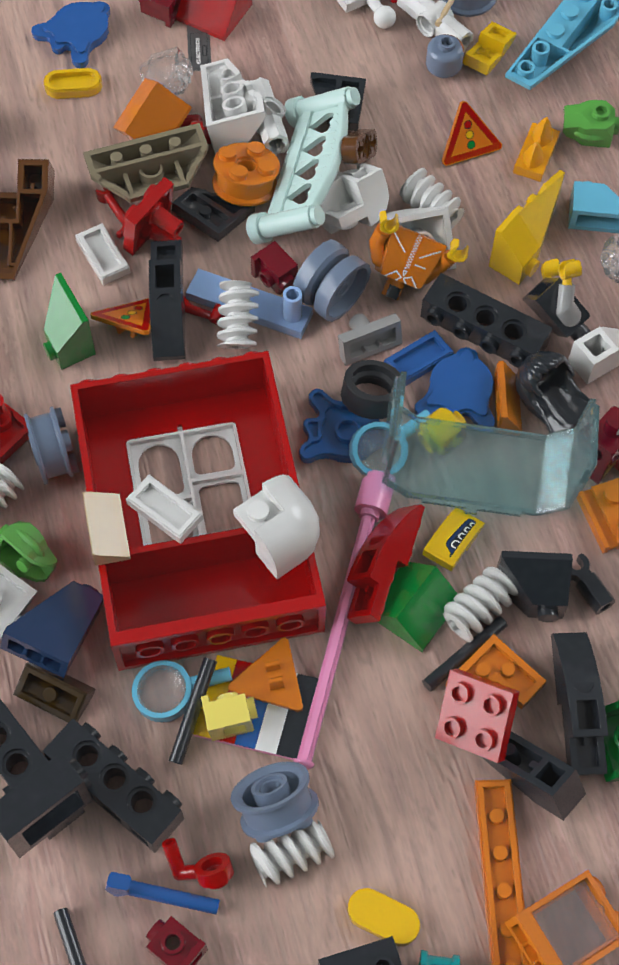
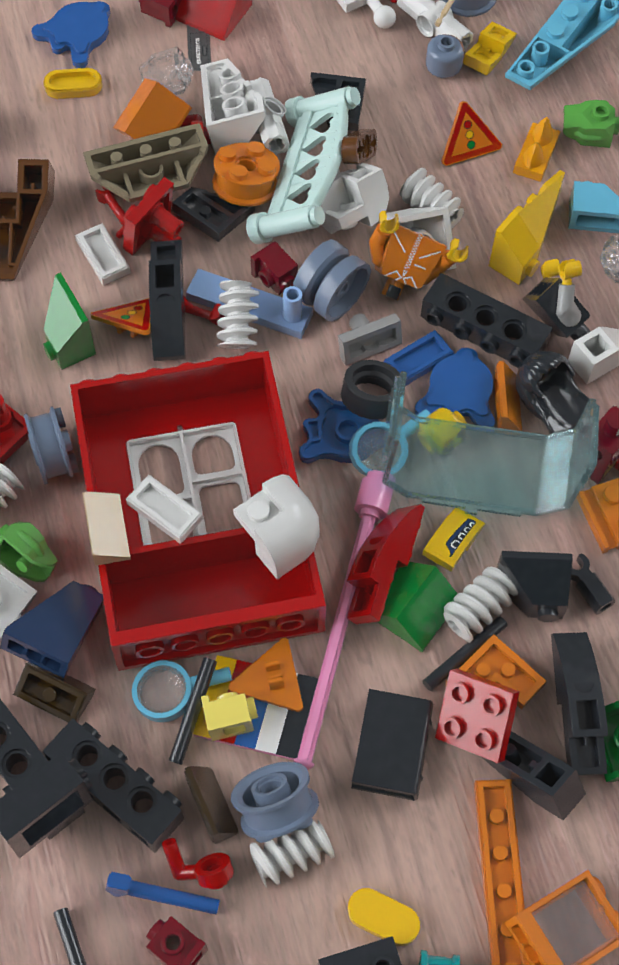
none -> dark brown slope [184,766,238,844]
none -> black piece [351,689,434,801]

